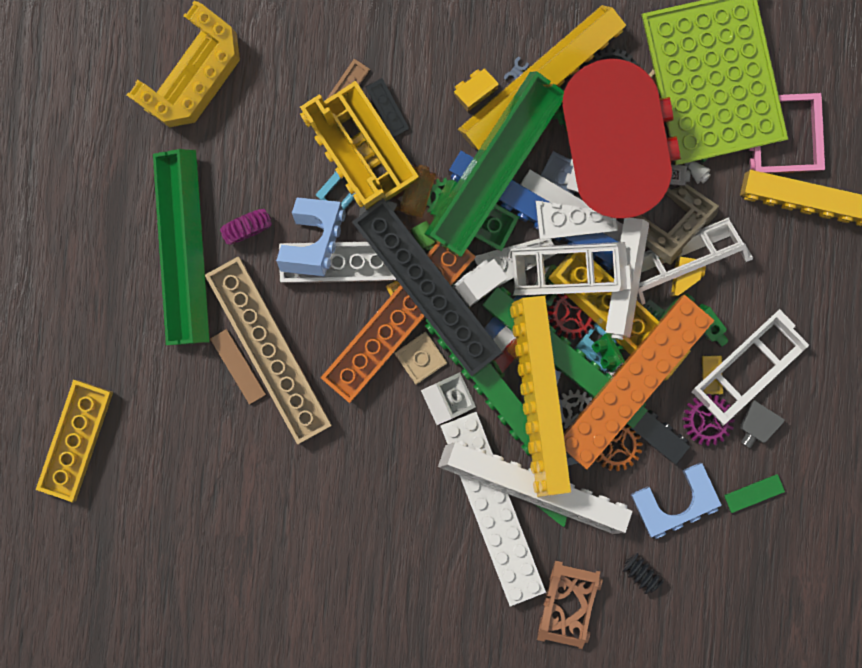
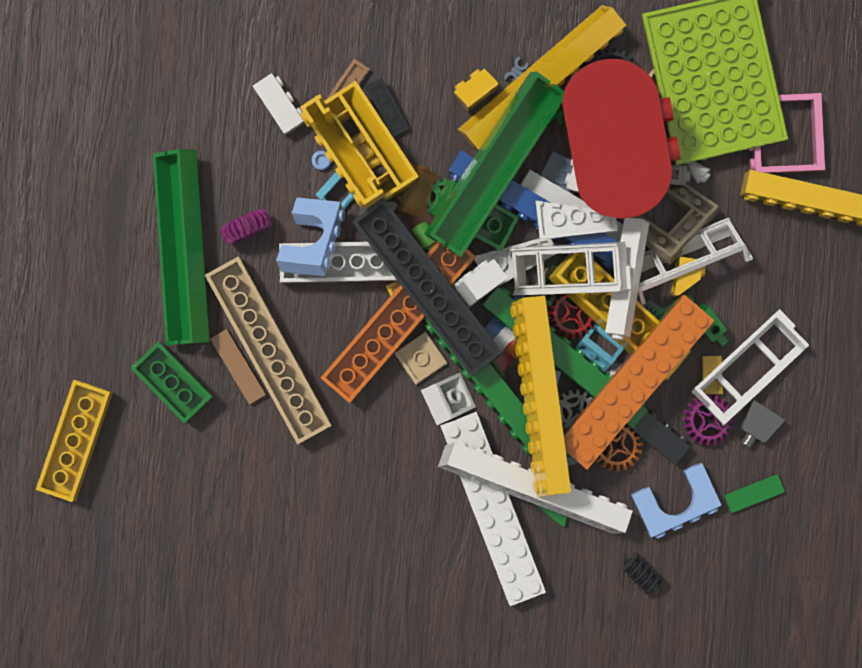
yellow wedge [126,0,240,127] -> none
nougat fence [537,561,602,649] -> none
green hips [592,333,625,373] -> none
none -> green brick [130,341,214,424]
none -> white brick [253,73,304,136]
none -> light blue tile [312,151,331,170]

